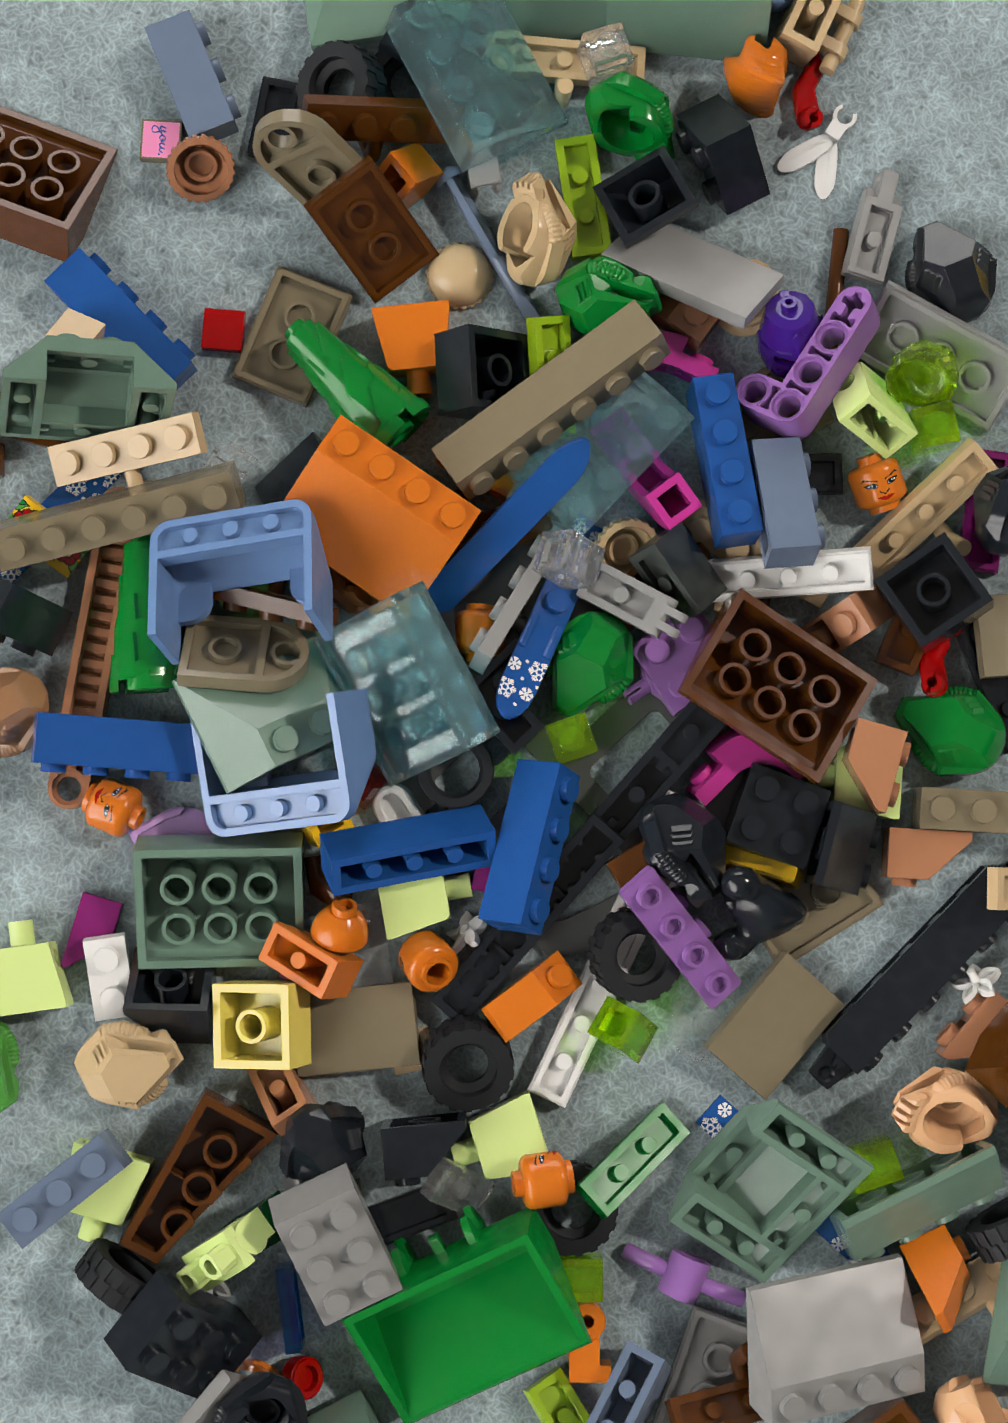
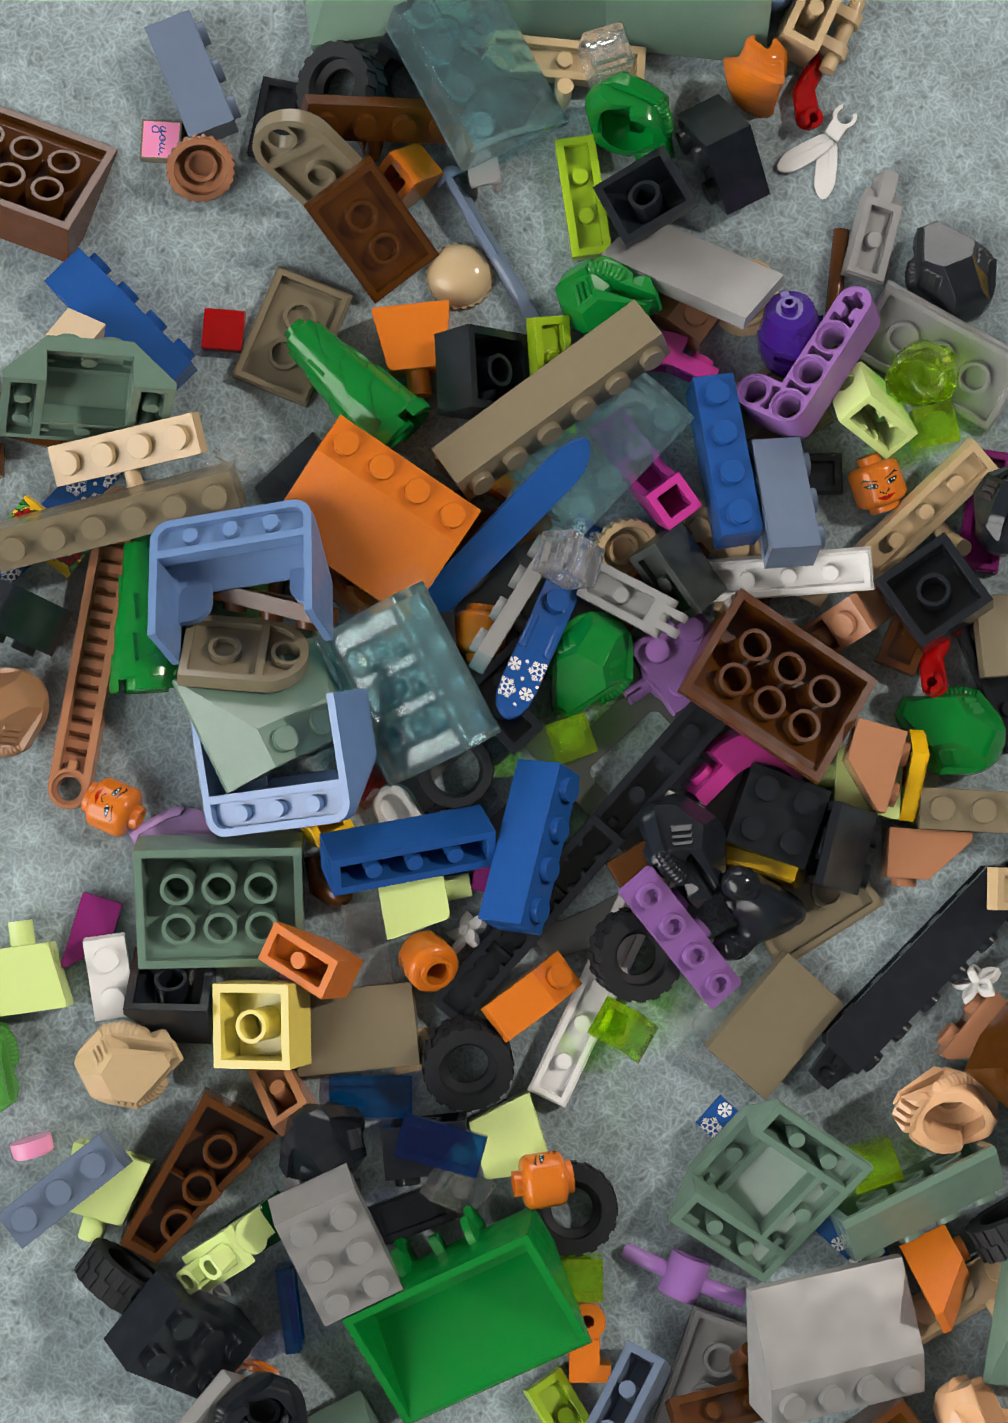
blue brick [31,712,198,782] -> none
red tile [282,1355,323,1400] -> none
orange brick [310,897,369,954] -> none
tan helmet [497,172,577,287] -> none
plate [575,1101,691,1219] -> none
none -> bright pink tile [10,1132,54,1161]
none -> clear blue tile [329,1075,412,1118]
none -> clear blue tile [393,1112,488,1179]
none -> yellow tile [899,729,930,822]

